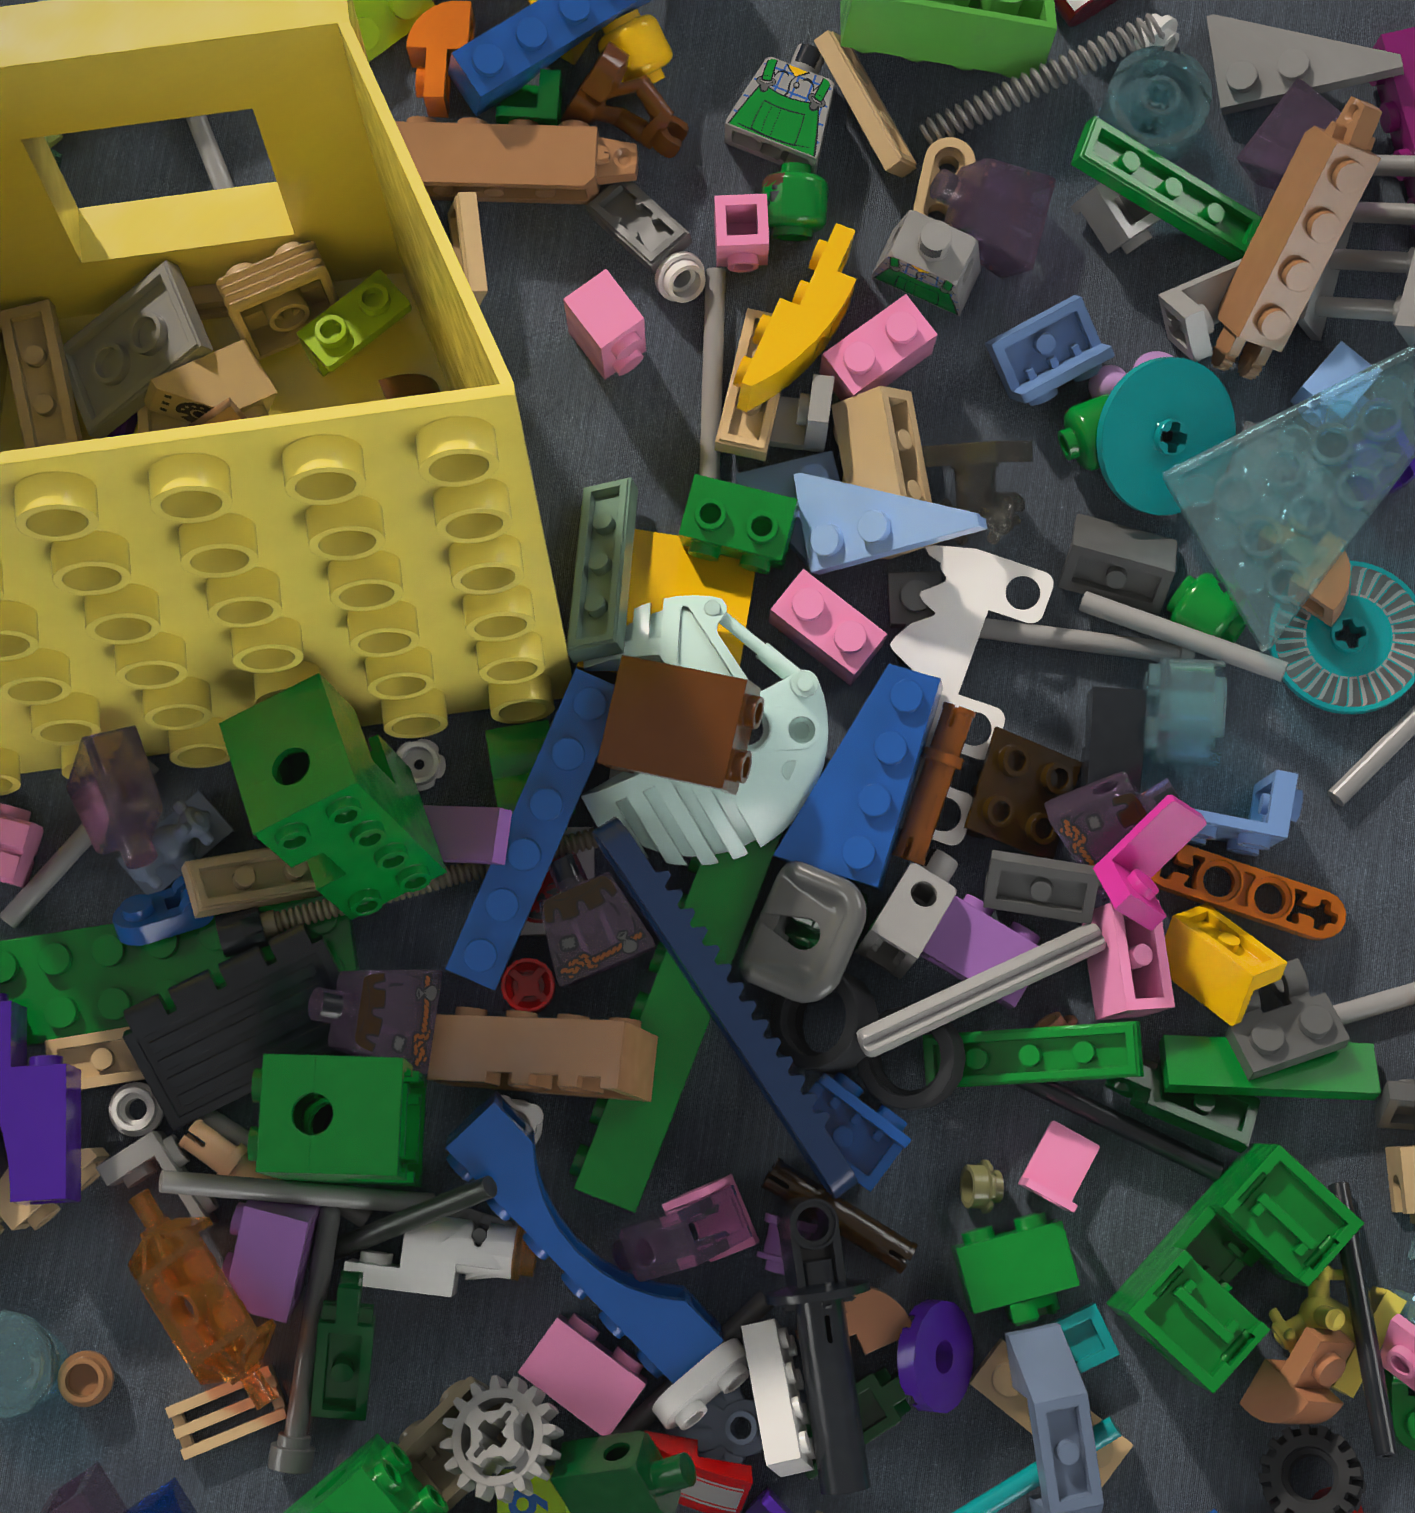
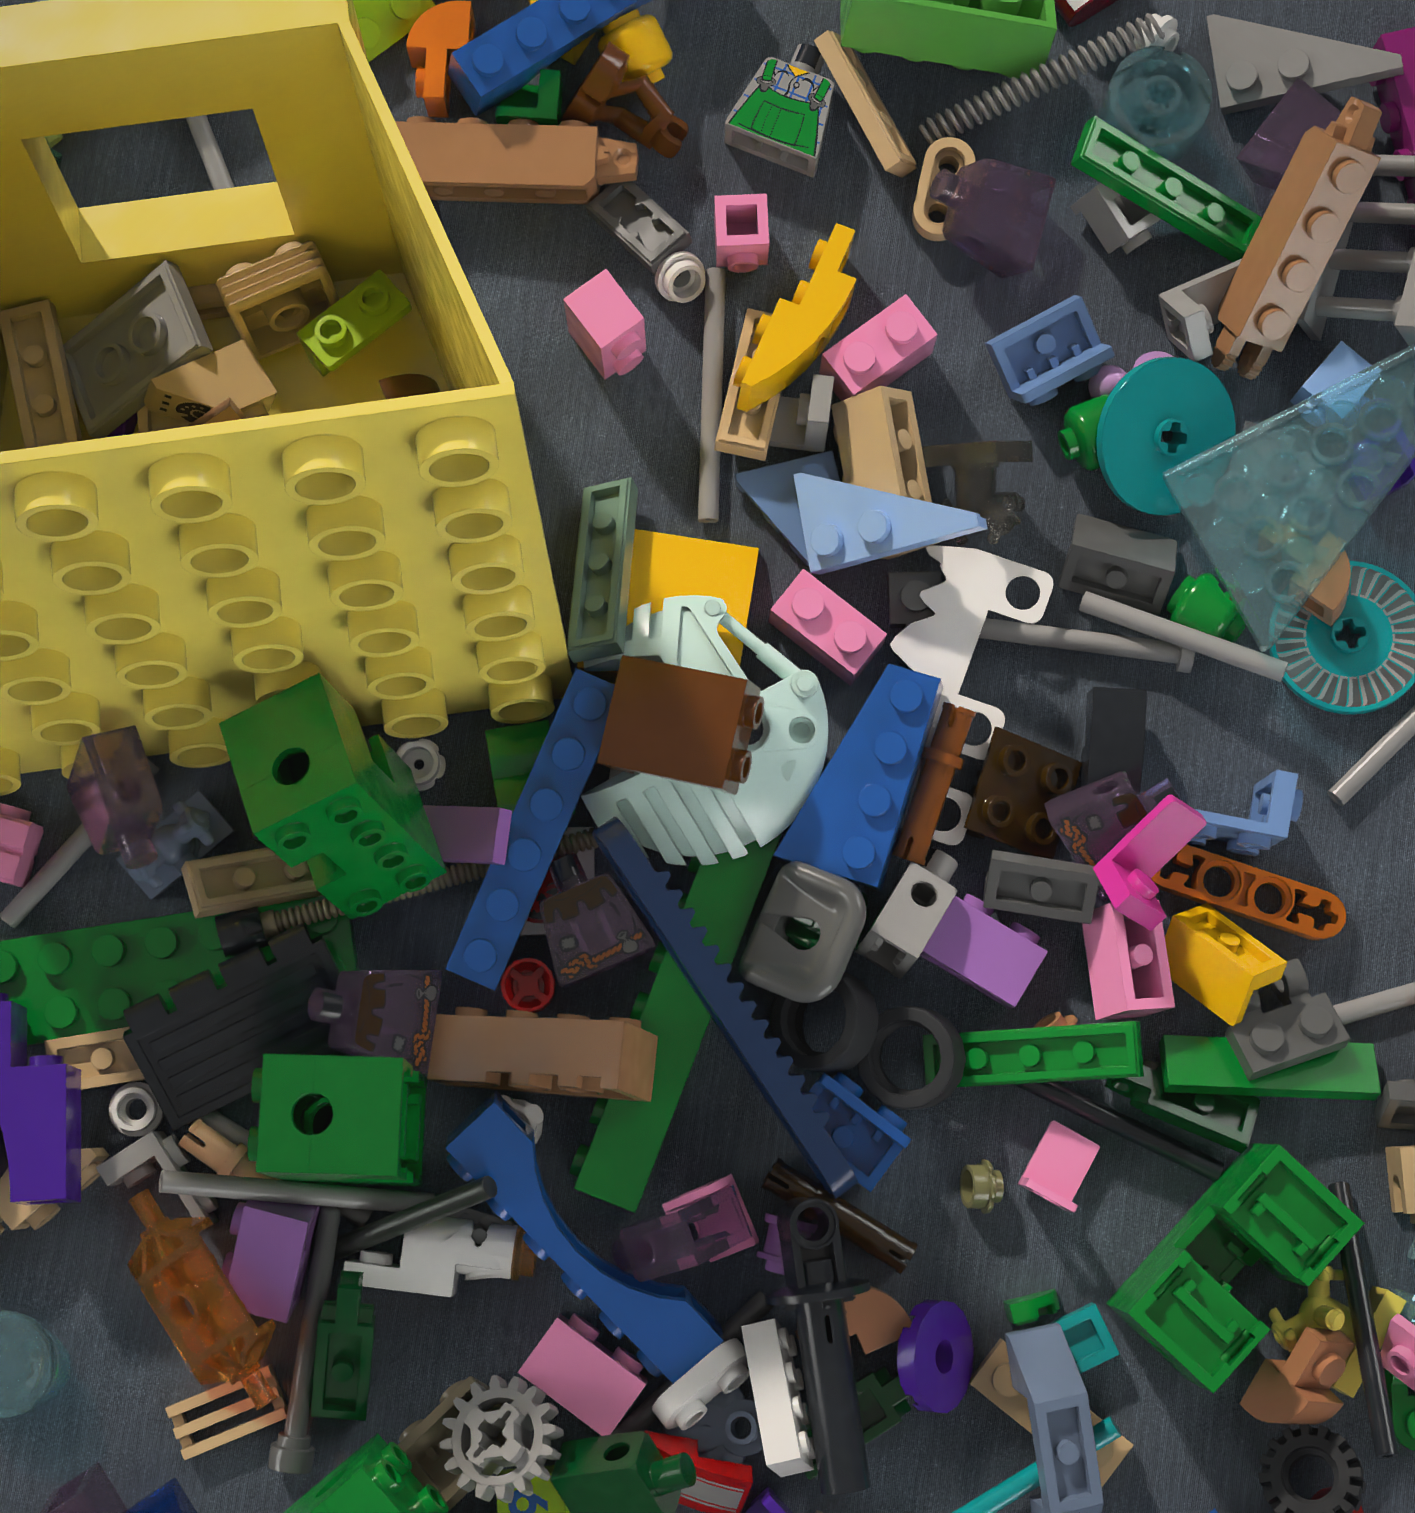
medium nougat plate [57,1350,114,1407] -> none
blue plate [112,876,214,946] -> none
tan tile [447,192,488,307] -> none
green brick [678,474,799,574] -> none
green head [761,162,829,242] -> none
light grey axle [856,924,1106,1057] -> none
light grey torso [871,210,981,317] -> none
green brick [951,1211,1080,1314] -> none
clear light blue brick [1143,657,1227,767] -> none

